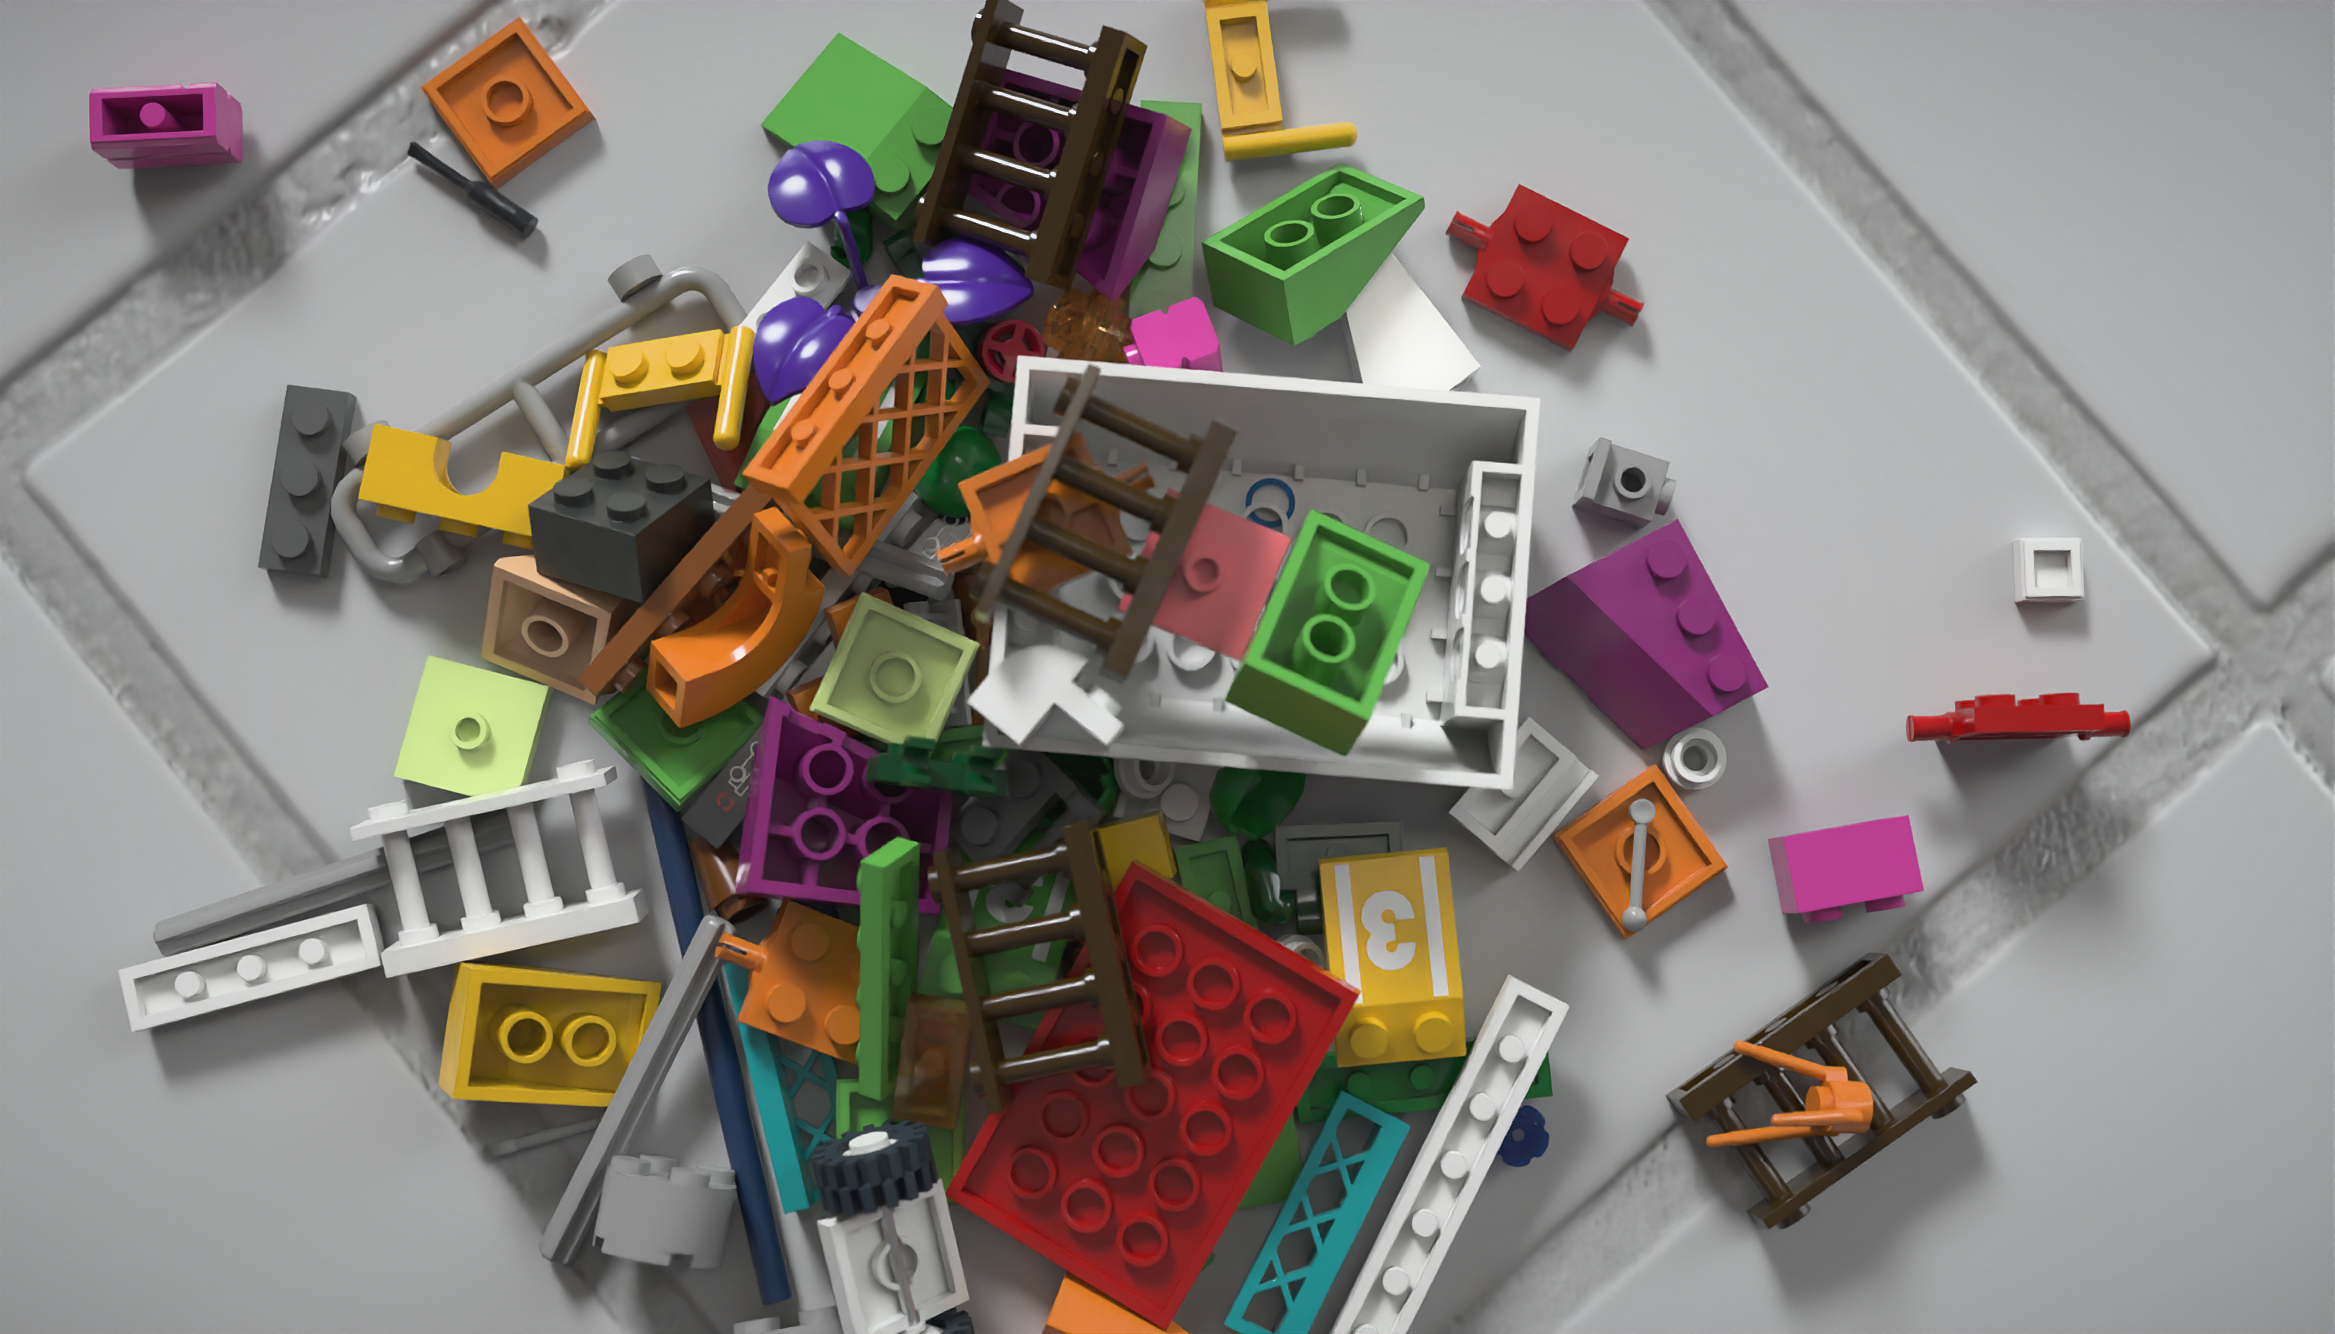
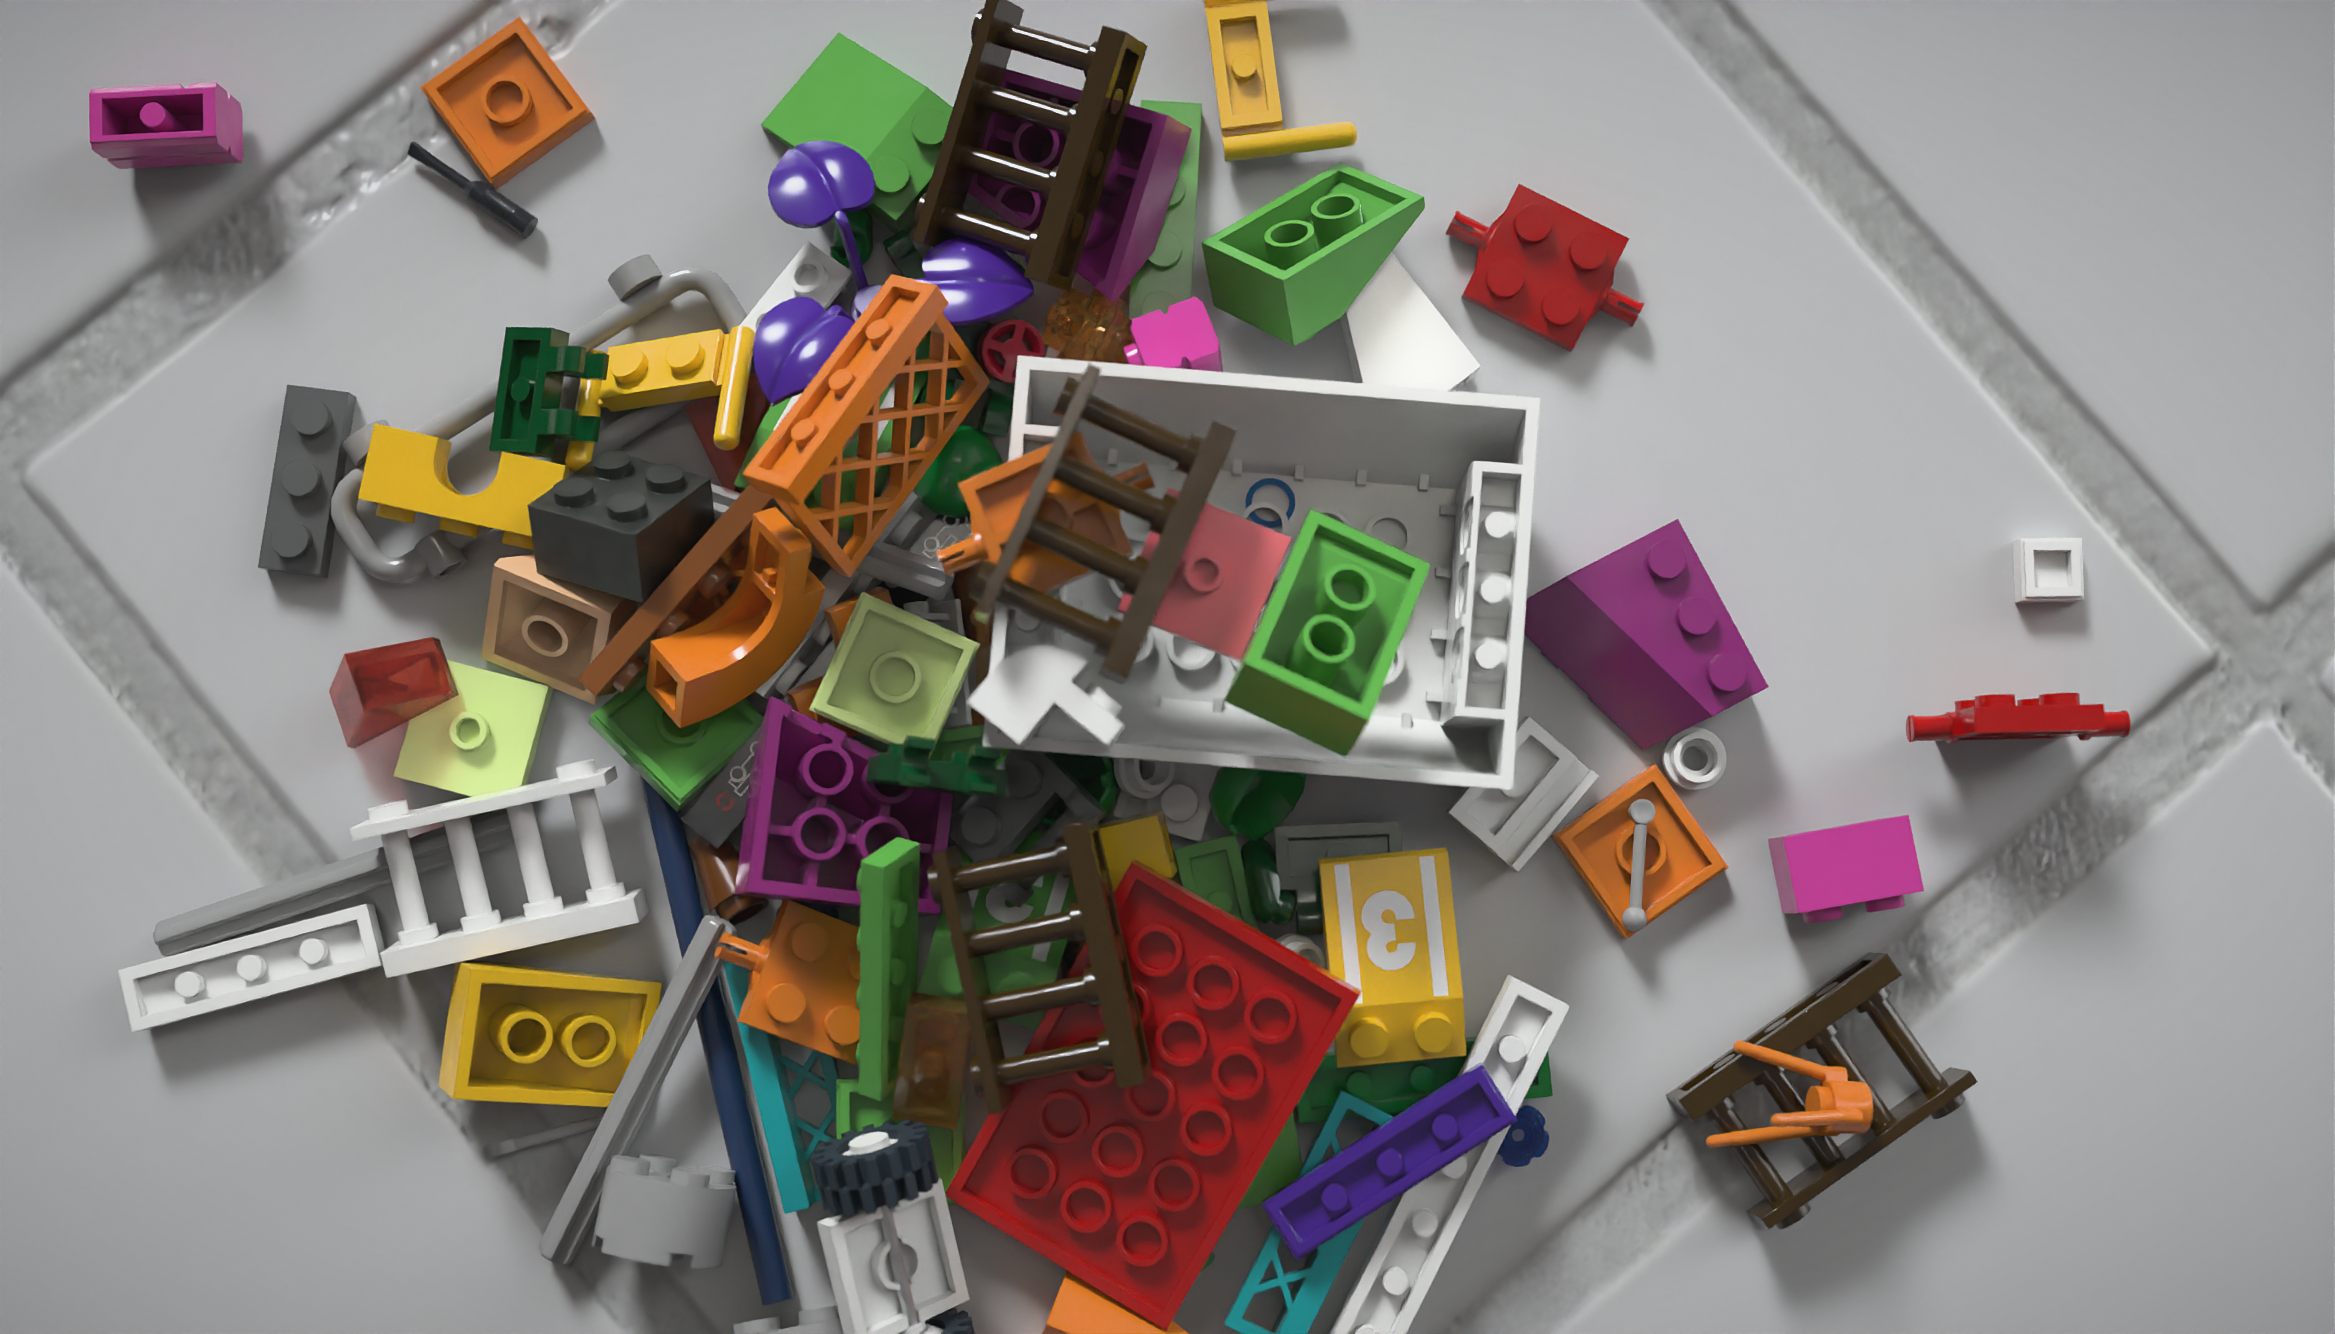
light grey brick [1572,437,1676,528] -> none
none -> clear red slope [329,637,459,749]
none -> dark green plate [489,327,610,458]
none -> dark purple tile [1262,1062,1518,1260]

